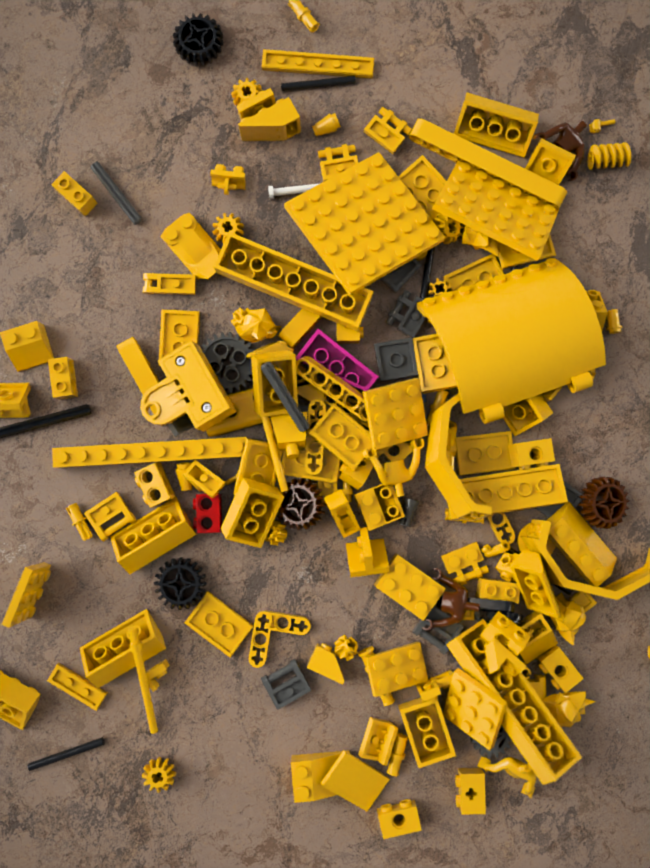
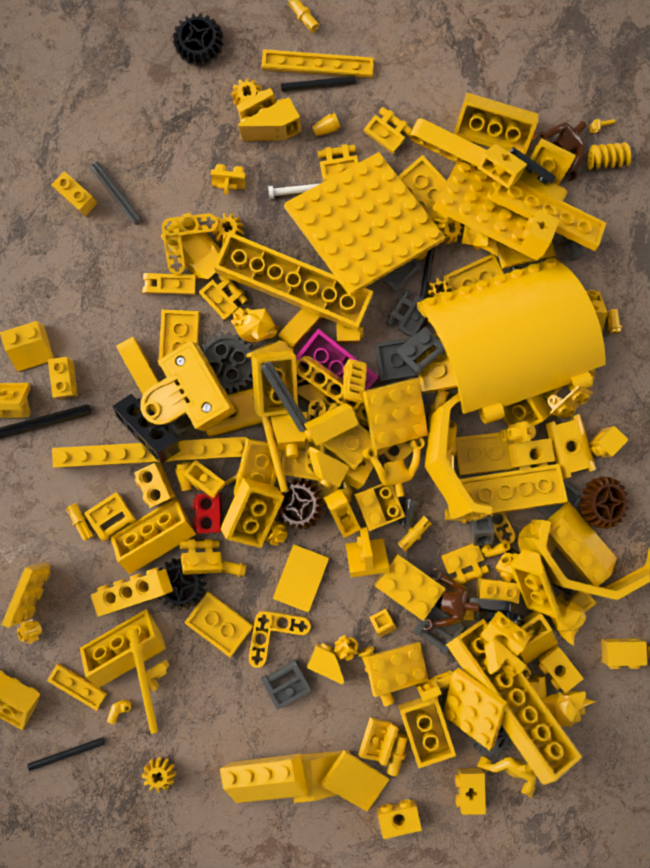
none -> yellow gear [17,619,42,644]
none -> yellow brick [90,567,173,617]
none -> yellow arm [107,699,132,724]
none -> black brick [112,394,180,464]
none -> yellow beam [162,213,218,275]
none -> yellow plate [180,539,223,574]
none -> yellow plate [199,274,248,321]
none -> yellow slope [220,753,308,803]
none -> yellow pin [221,561,246,578]
none -> yellow tile [273,544,329,613]
none -> yellow brick [304,403,359,446]
none -> yellow slope [308,447,350,488]
none -> yellow slope [343,359,367,403]
none -> yellow slope [369,609,397,638]
none -> dark grey plate [396,326,446,376]
none -> yellow pin [397,516,432,552]
none -> dark grey brick [470,515,494,546]
none -> yellow brick [478,143,527,189]
none -> yellow plate [490,180,607,251]
none -> yellow hips [500,421,536,444]
none -> black hinge [510,147,556,185]
none -> yellow brick [520,209,559,257]
none -> yellow piece [545,414,596,479]
none -> yellow hinge [547,386,593,418]
none -> dark grey bracket [555,235,584,261]
none -> yellow brick [589,426,629,458]
none -> yellow brick [601,638,647,669]

